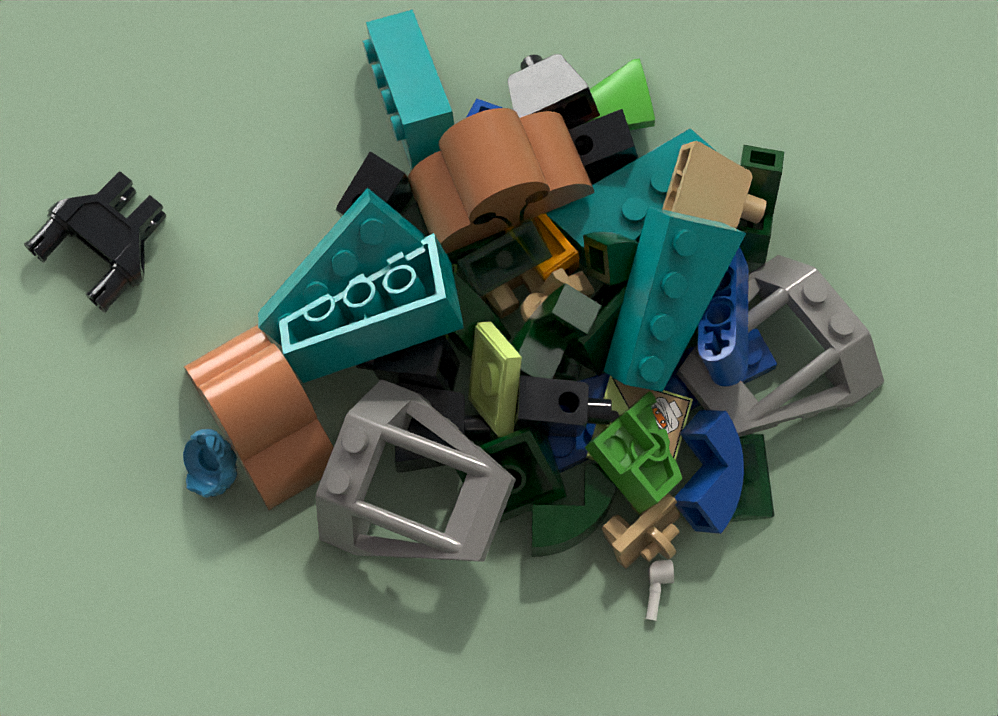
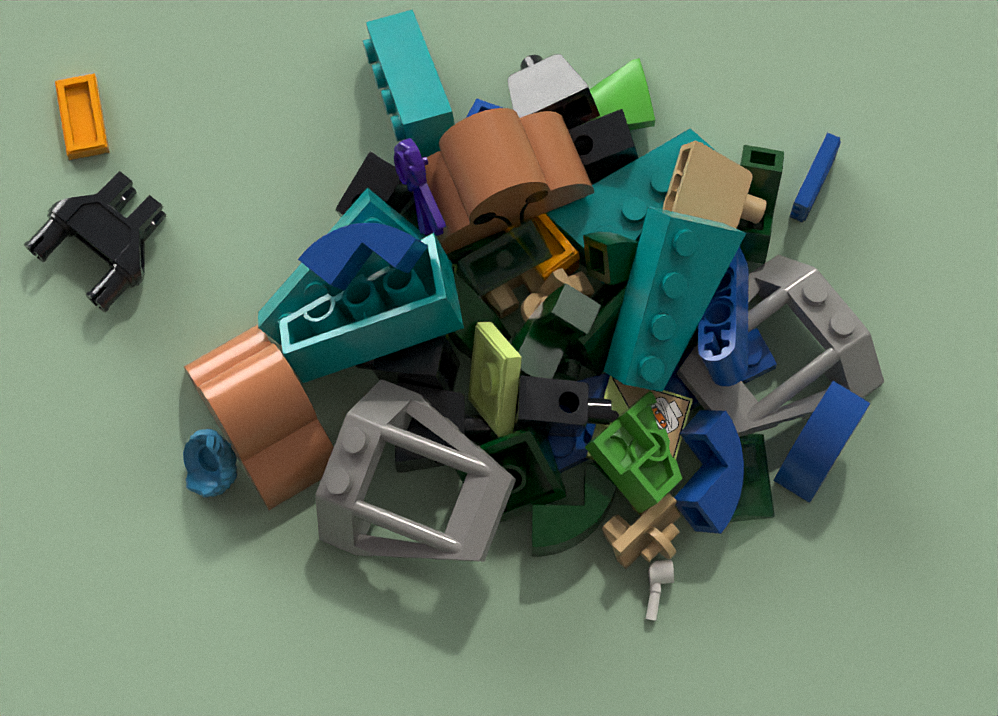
none -> light orange tile [55,73,110,160]
none -> blue brick [298,223,428,291]
none -> dark purple piece [394,138,446,236]
none -> blue brick [773,381,871,503]
none -> blue tile [789,132,841,223]

